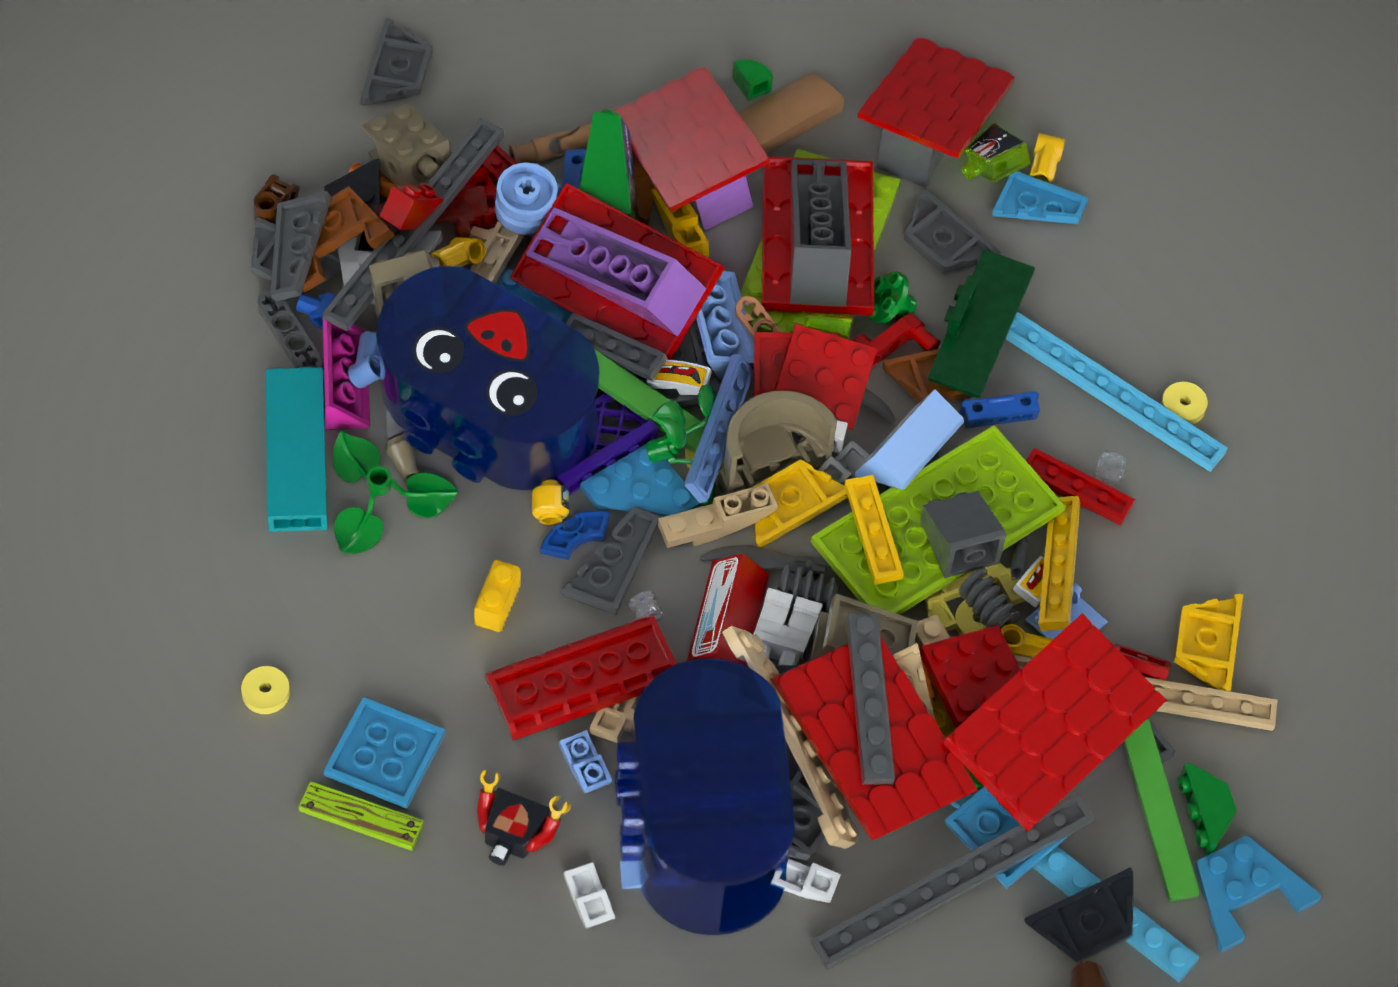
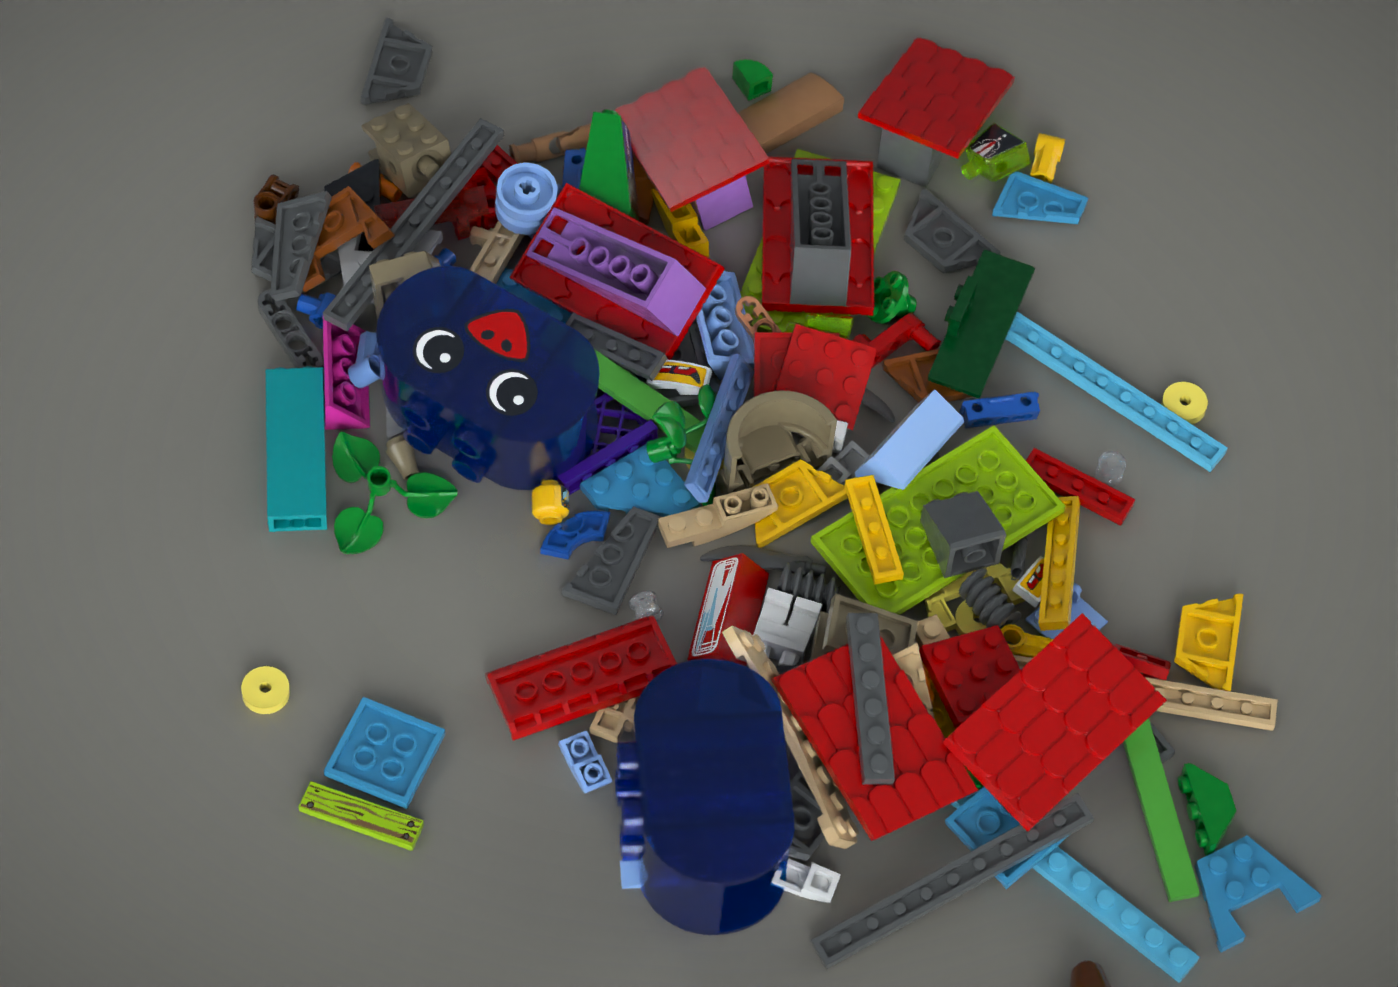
red slope [380,183,443,230] -> none
yellow piece [432,237,486,276] -> none
yellow brick [474,560,521,632] -> none
torso [477,769,571,866] -> none
white slope [563,862,615,929] -> none
black wing [1024,867,1134,964] -> none

